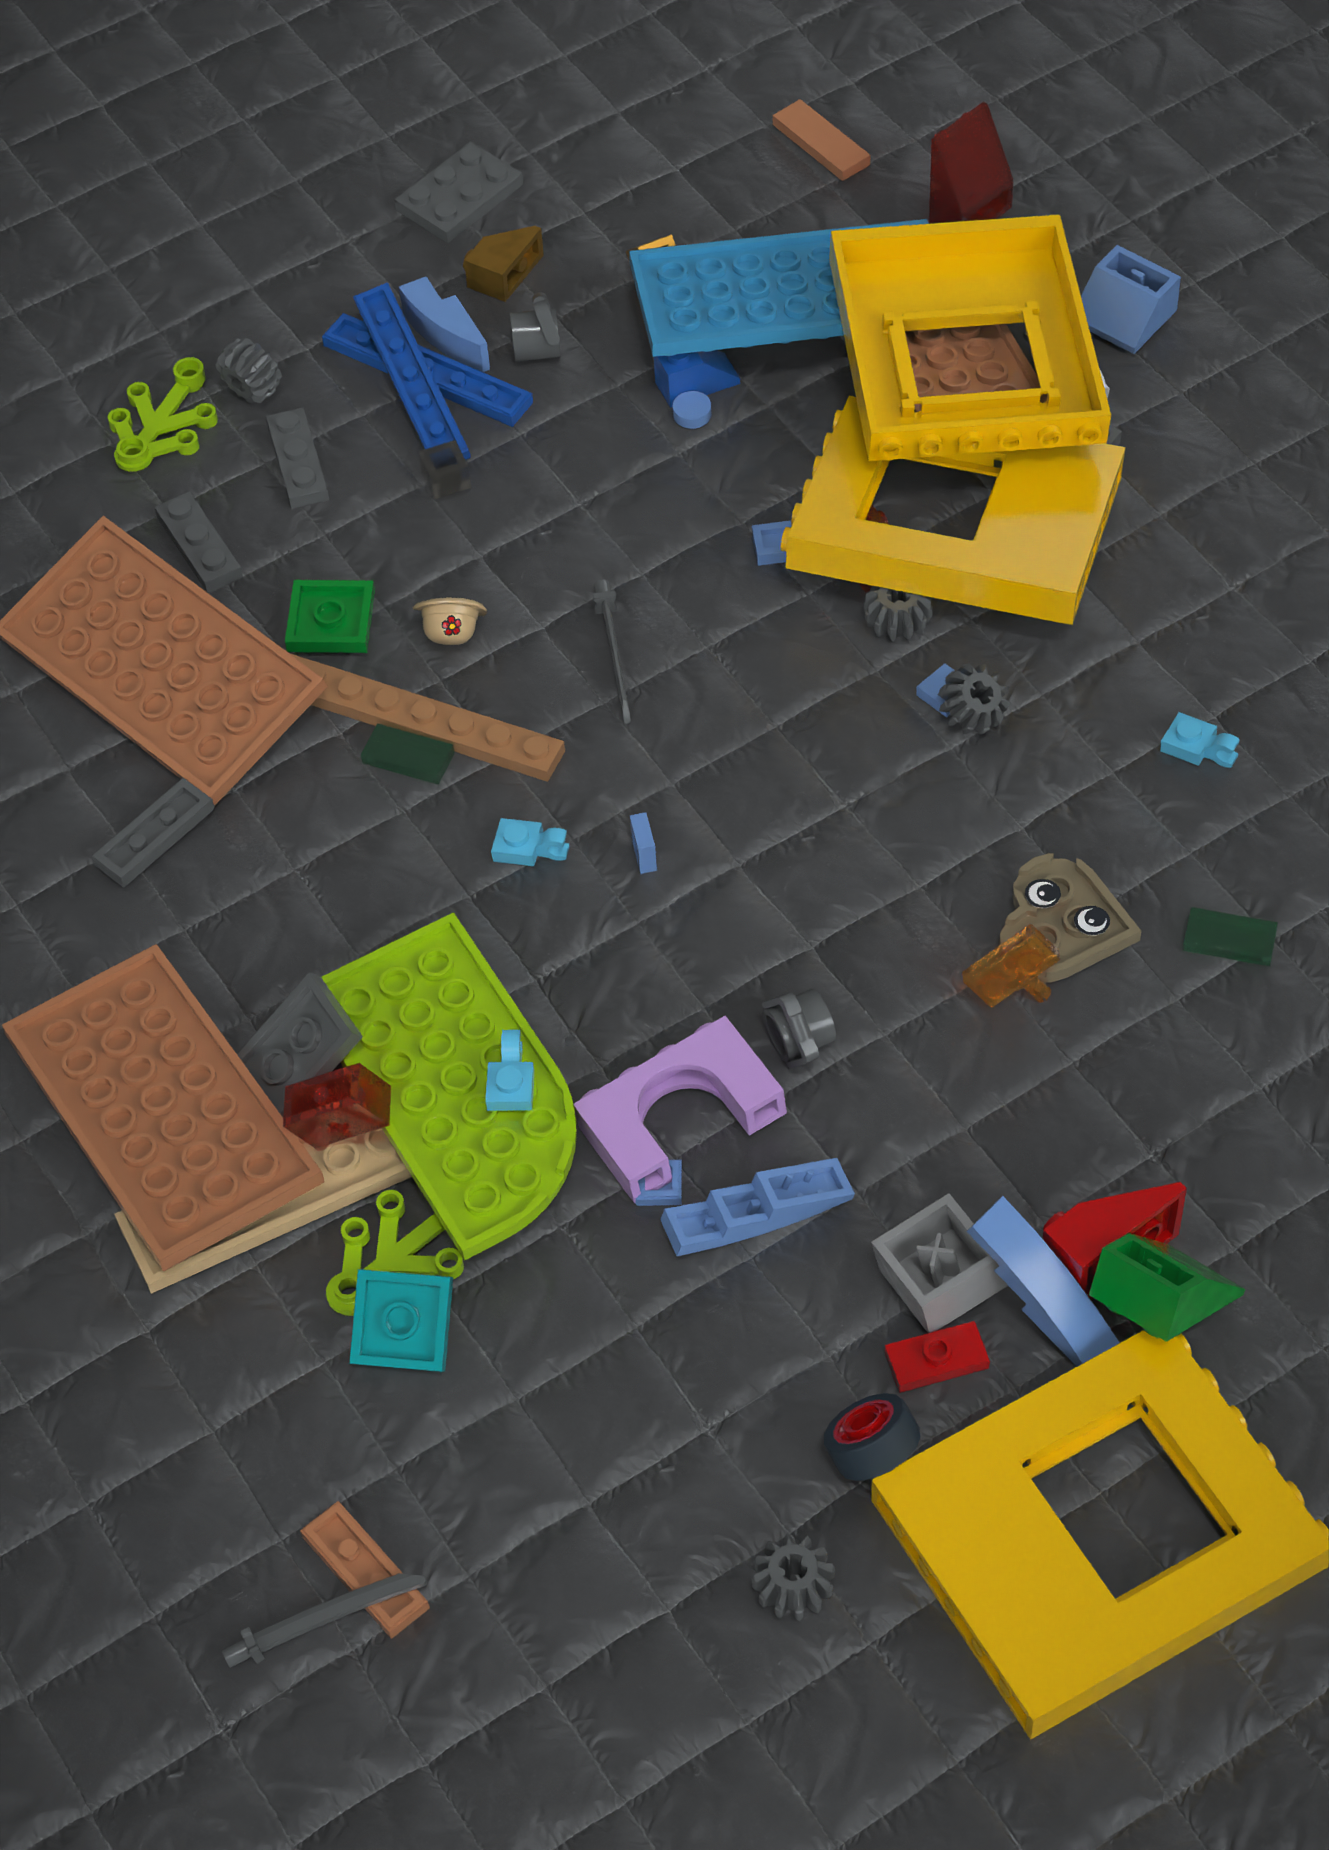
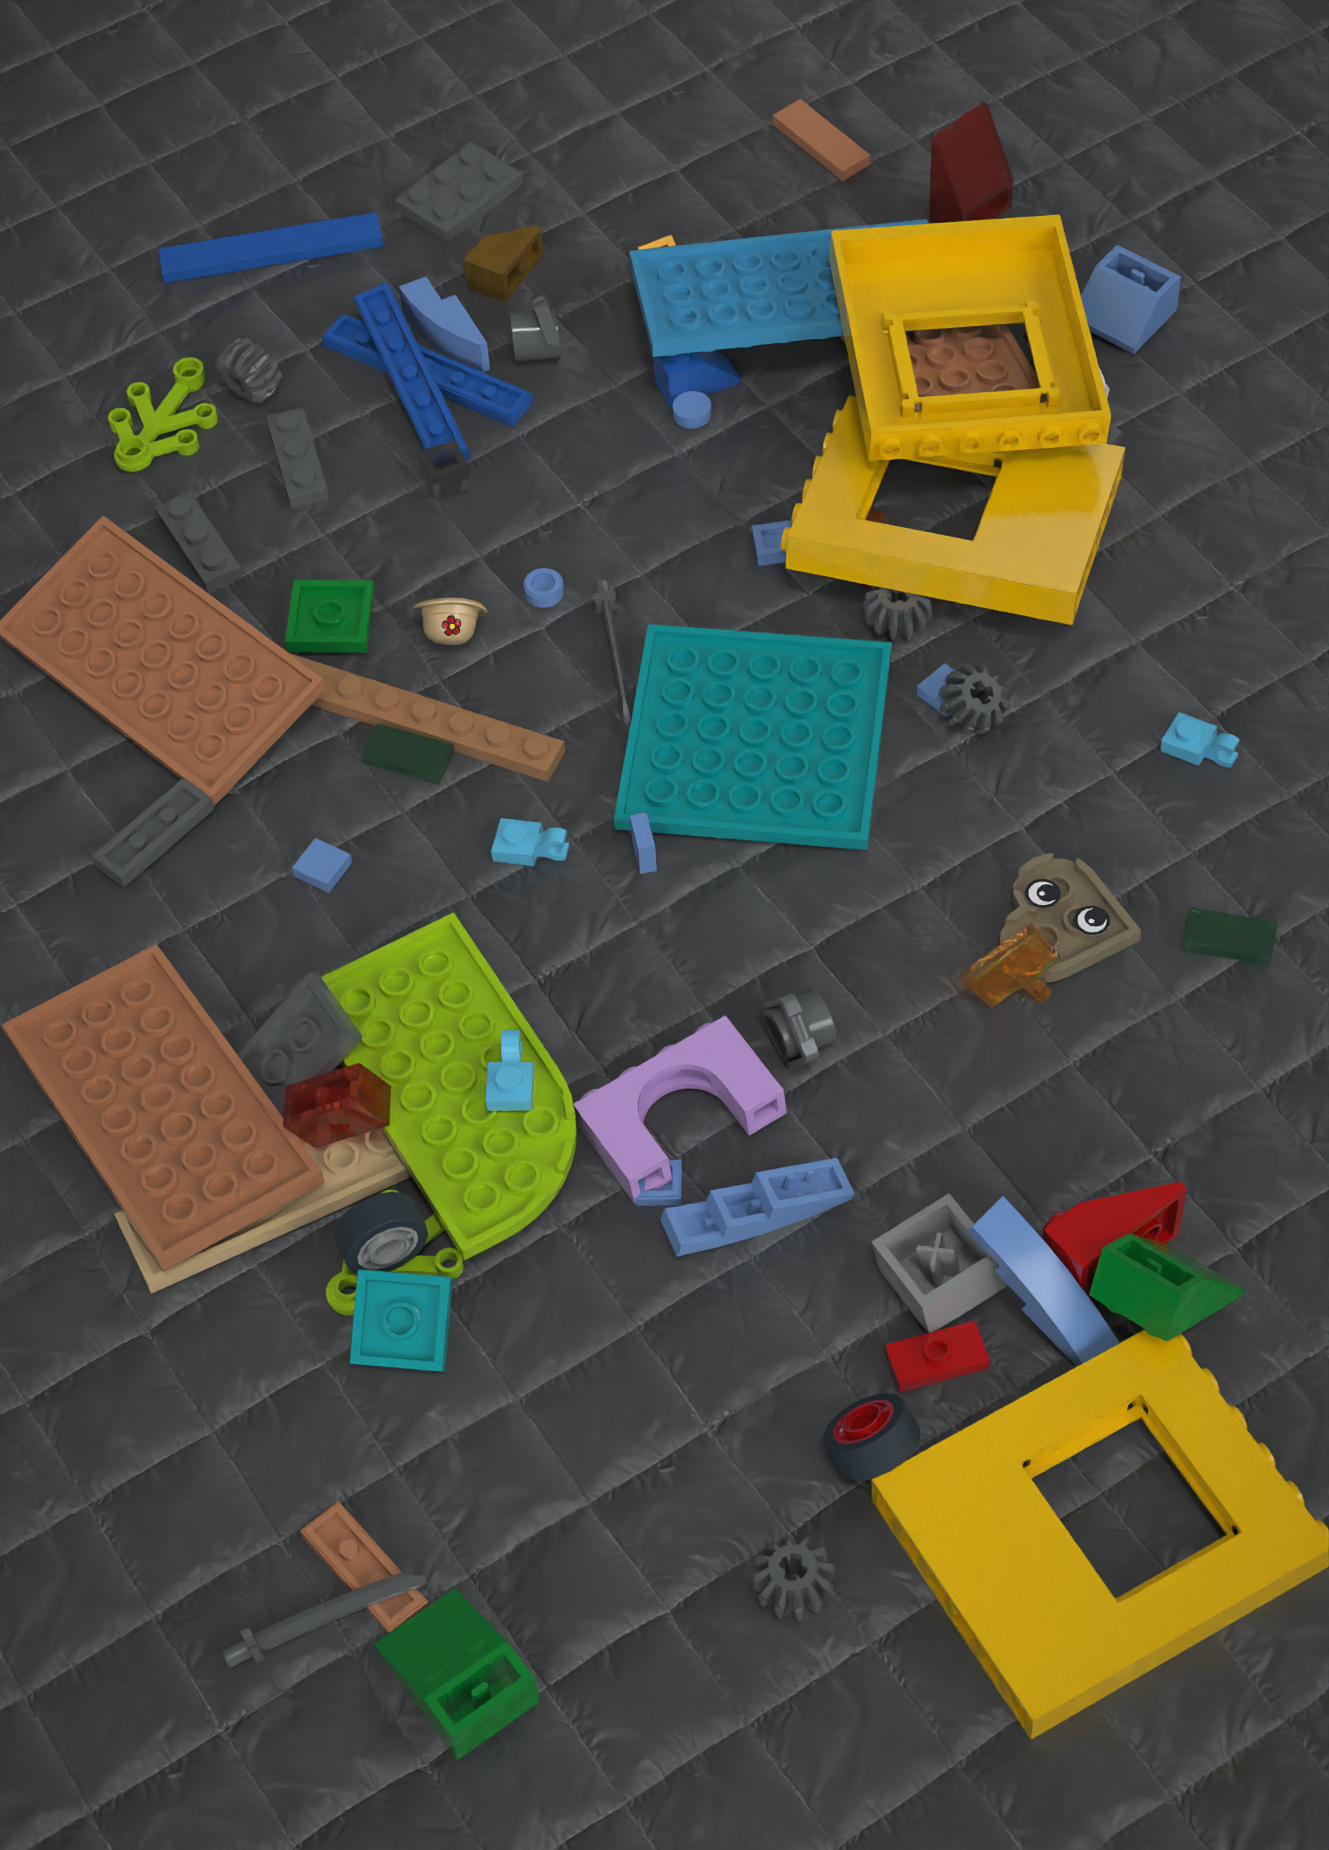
none -> blue tile [158,212,383,284]
none -> medium blue tile [292,838,352,893]
none -> black wheel [334,1192,428,1274]
none -> green slope [373,1588,540,1760]
none -> medium blue tile [523,568,564,608]
none -> teal plate [614,624,892,850]

